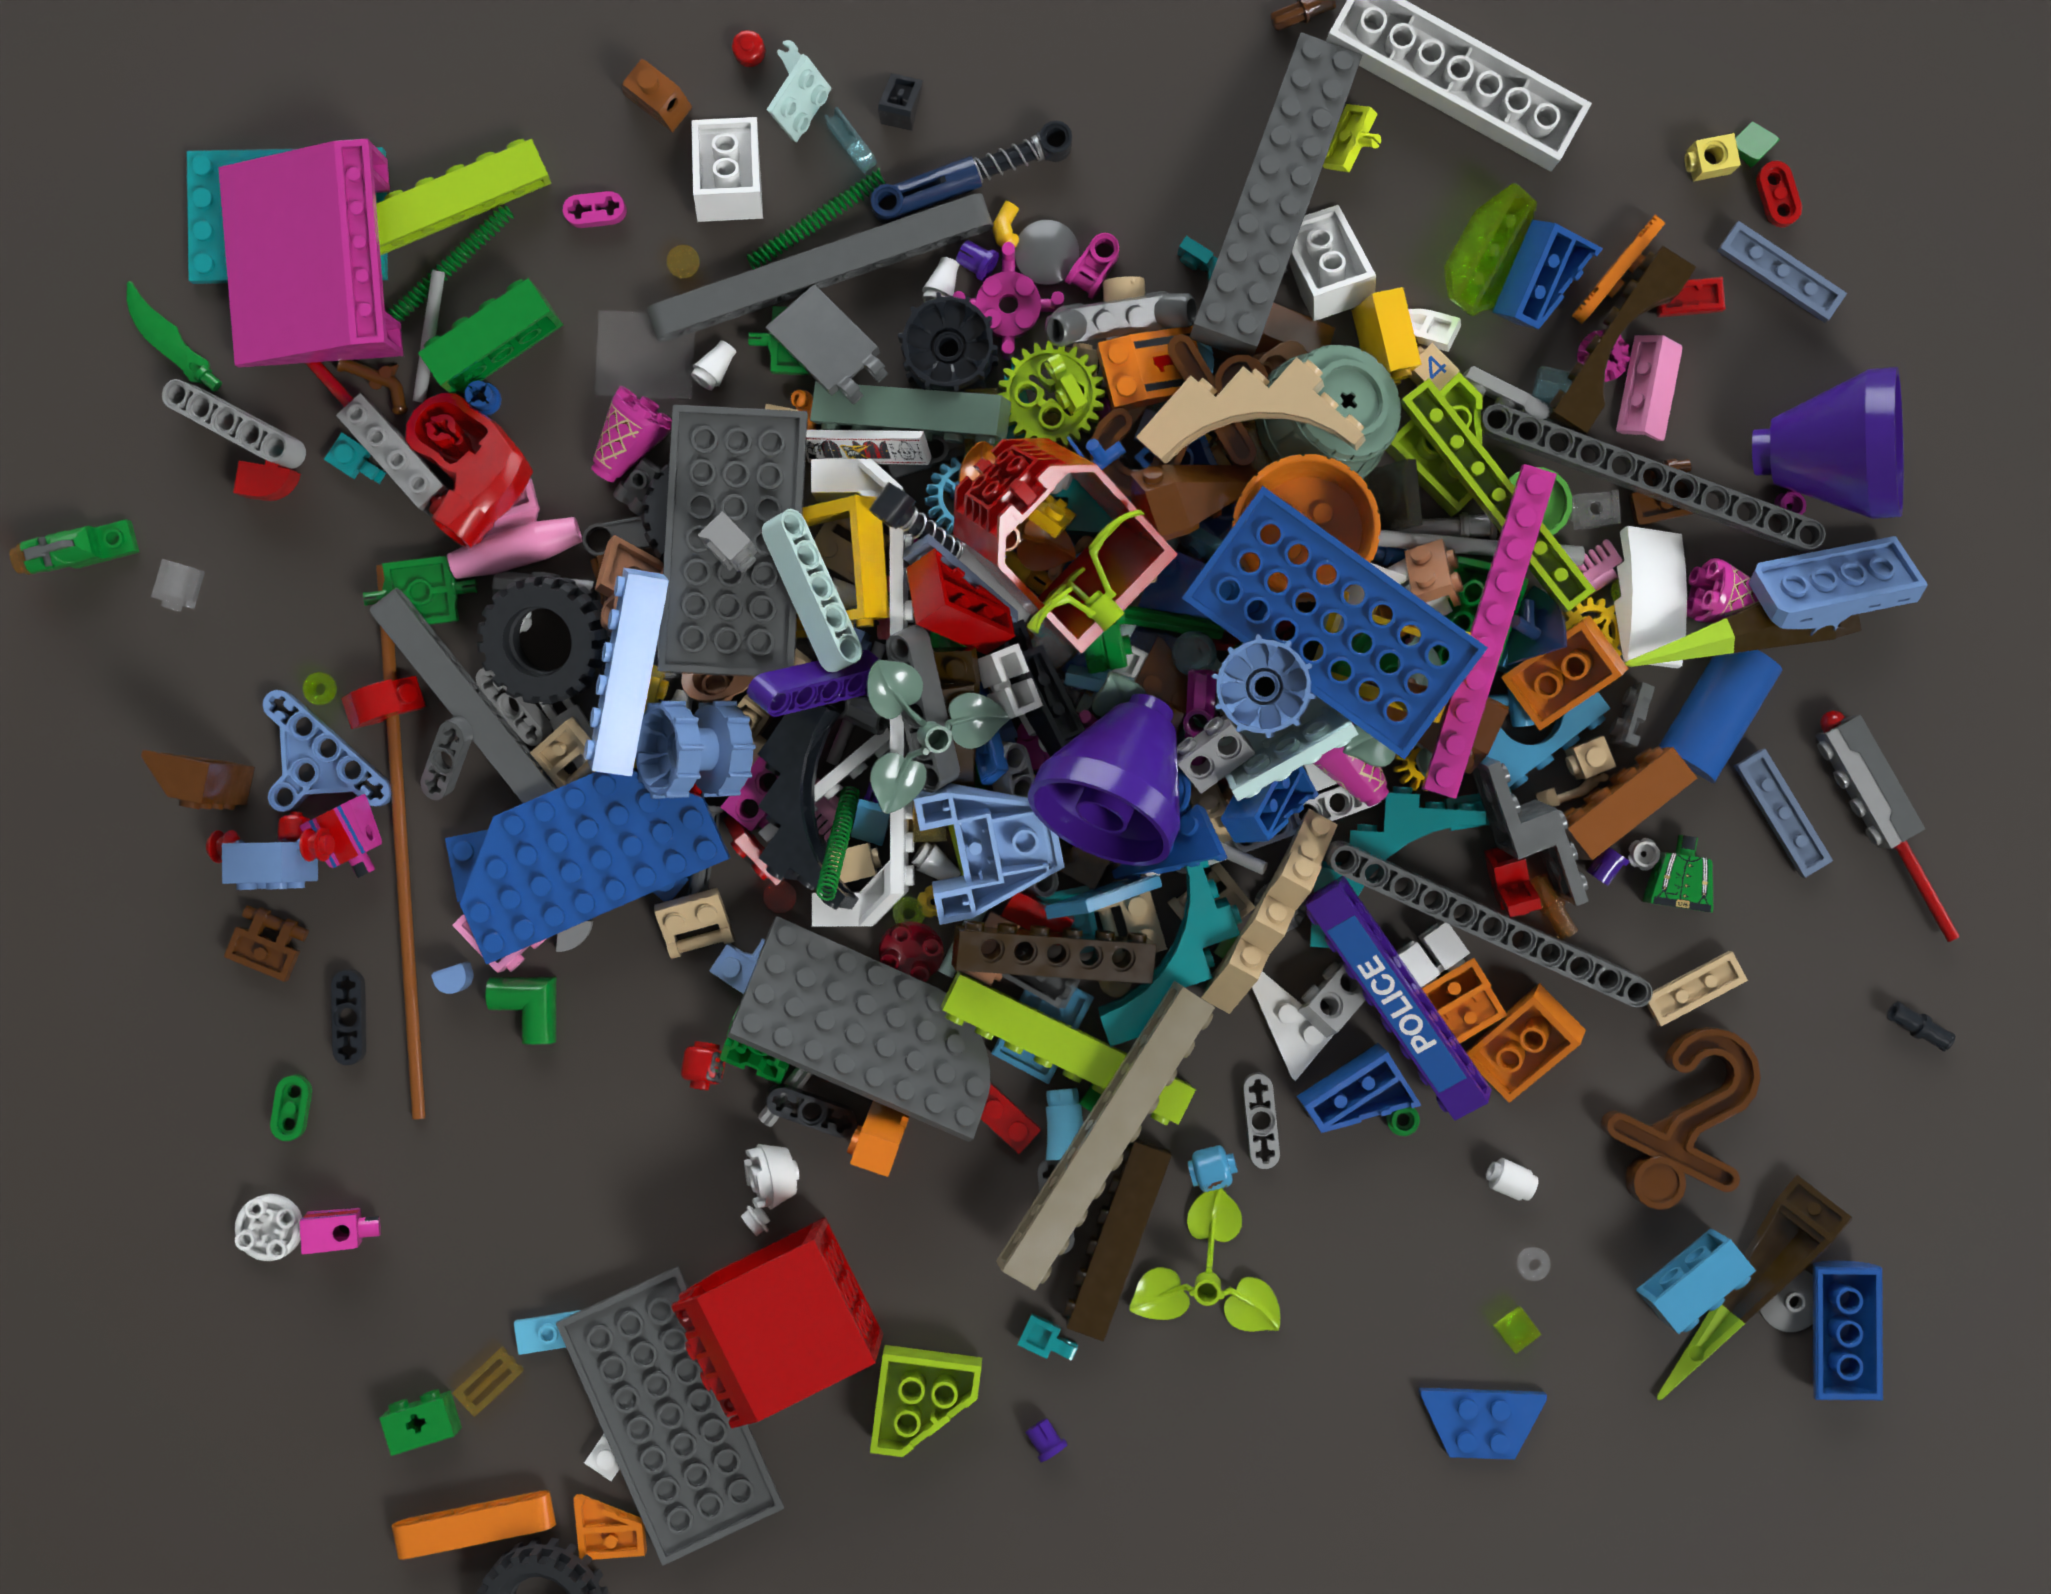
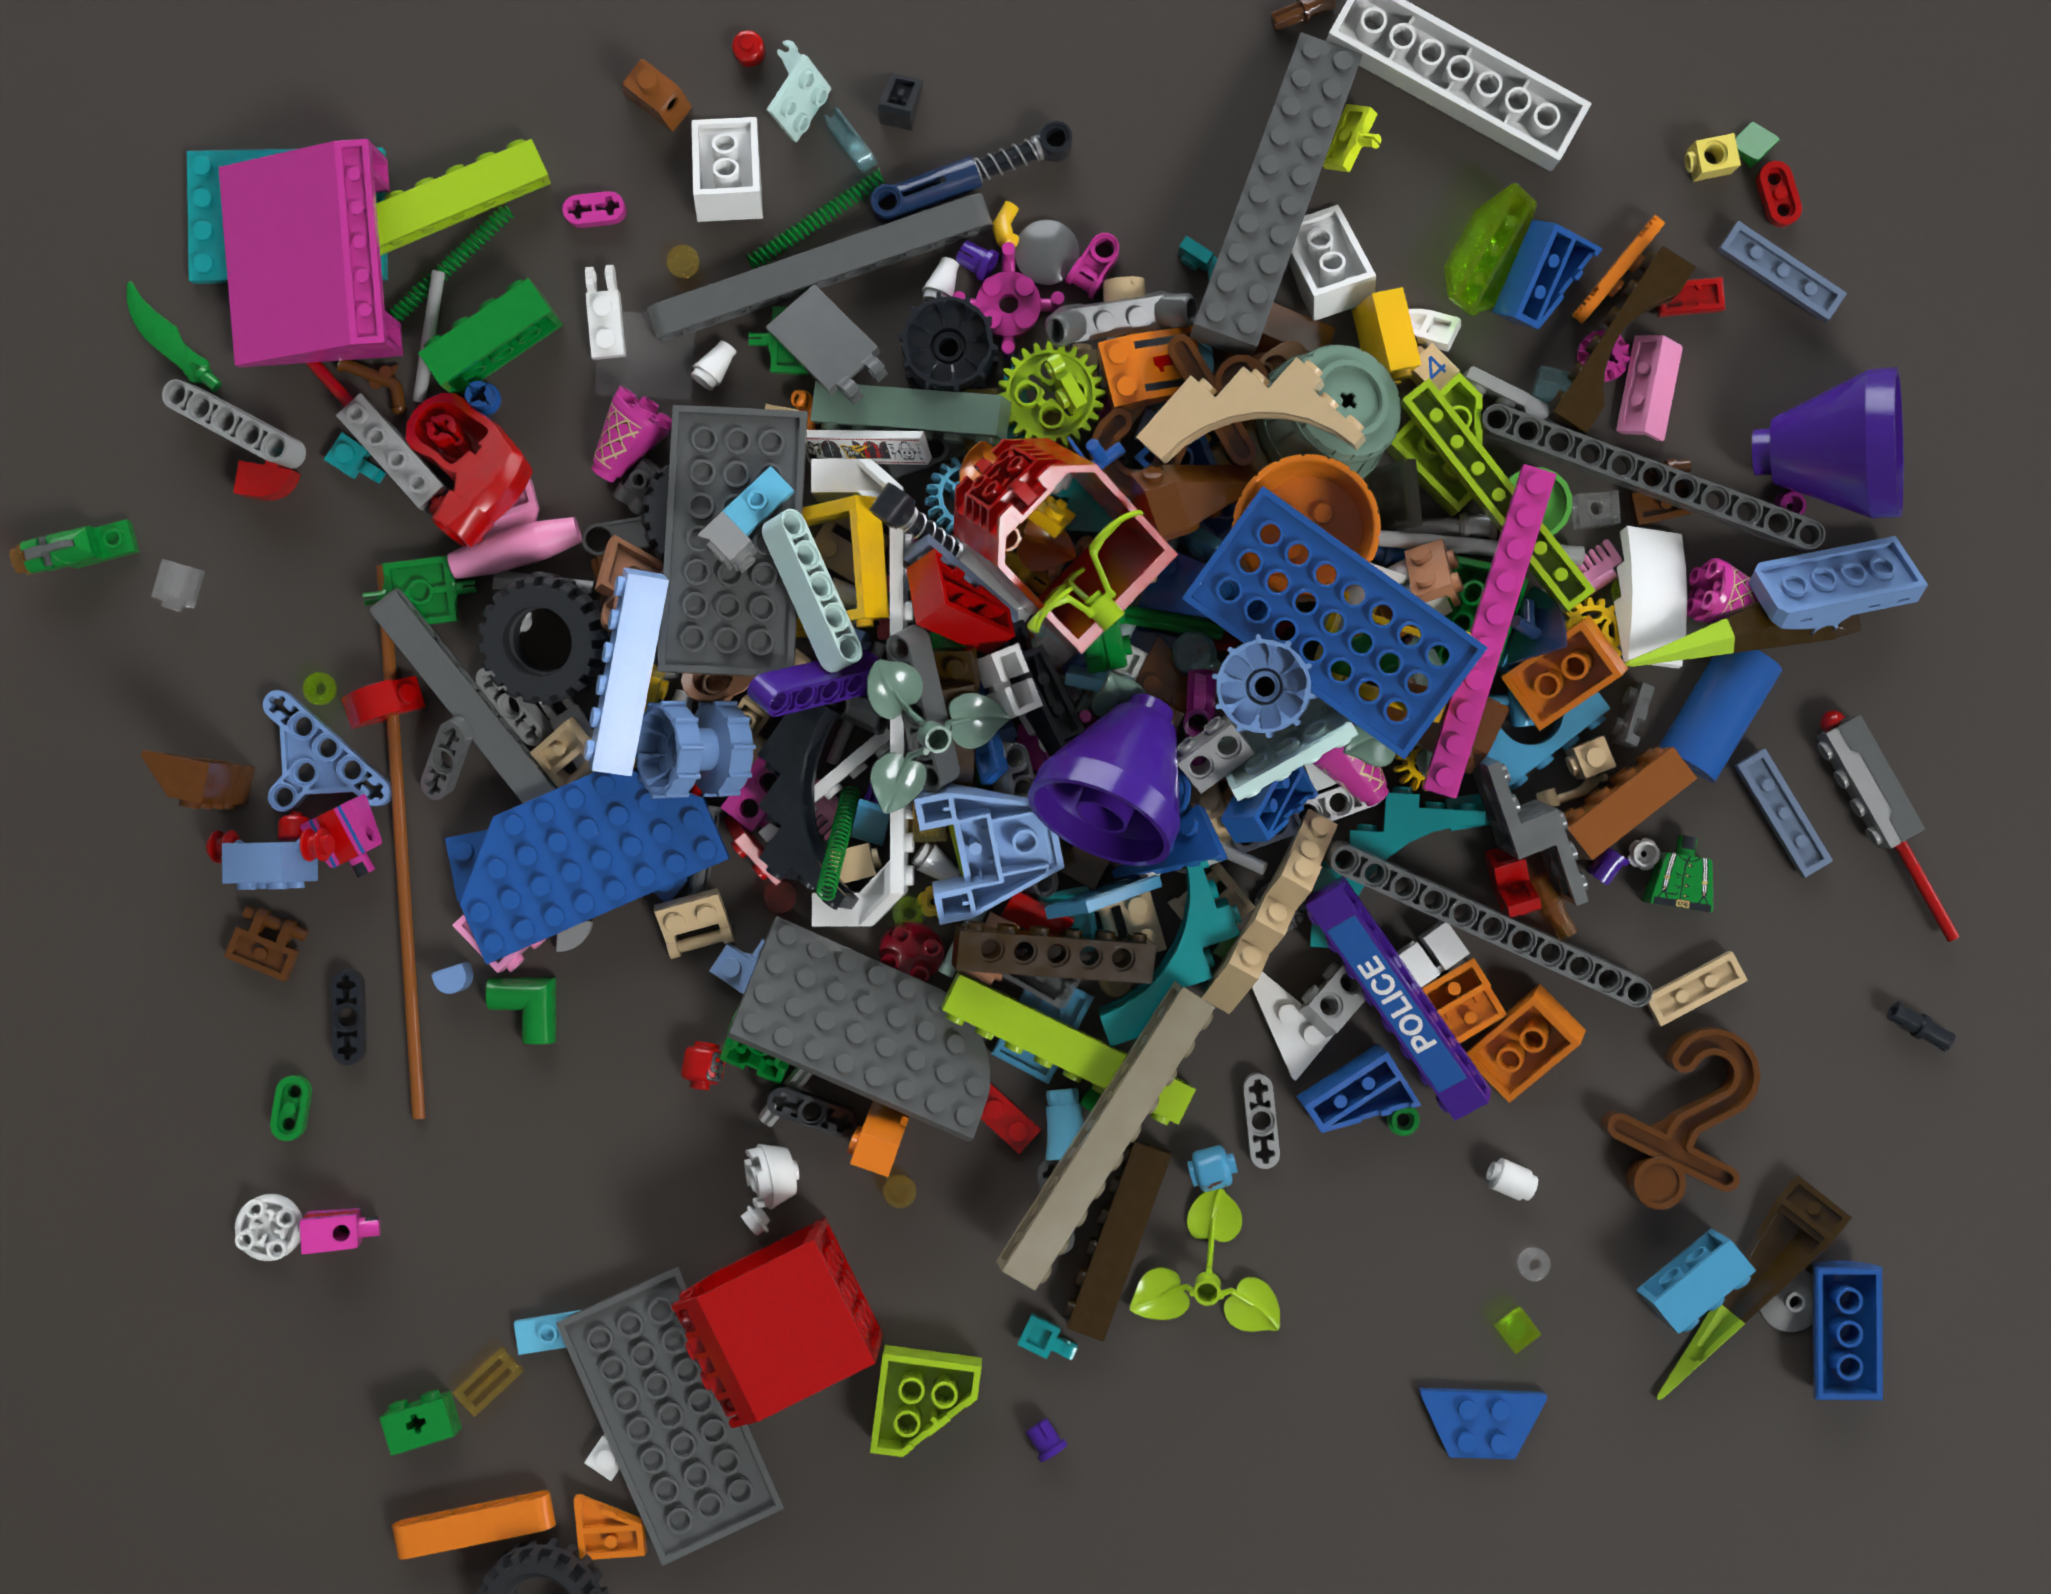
none -> white hinge [585,265,626,360]
none -> medium azure plate [723,466,795,537]
none -> clear yellow plate [883,1175,916,1208]

